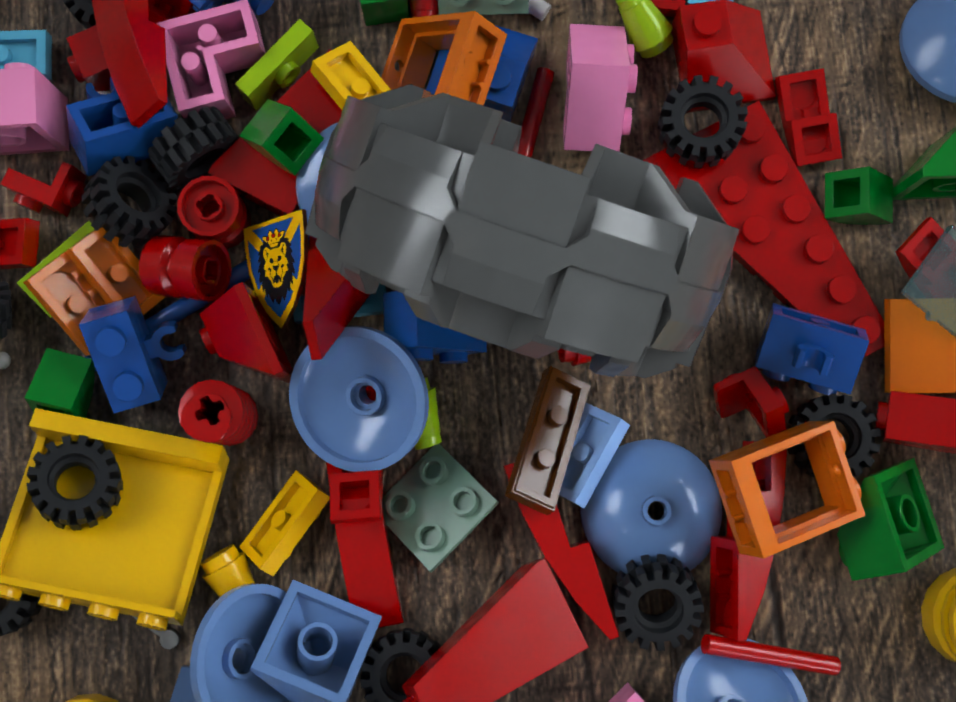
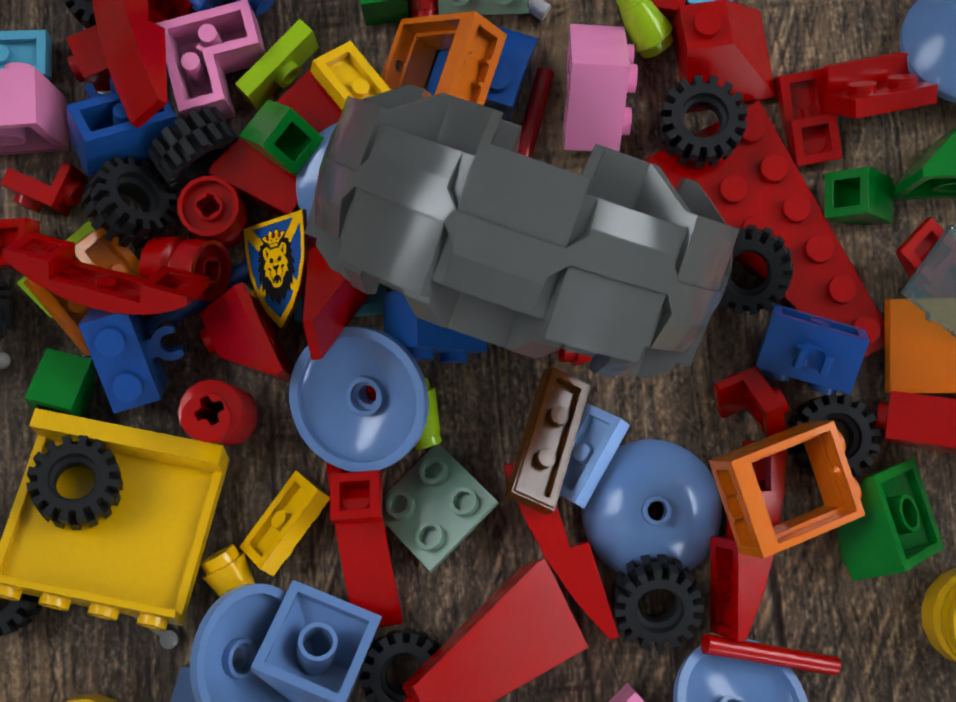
none -> red slope [3,232,209,315]
none -> black tyre [719,225,794,315]
none -> red bracket [823,52,938,119]

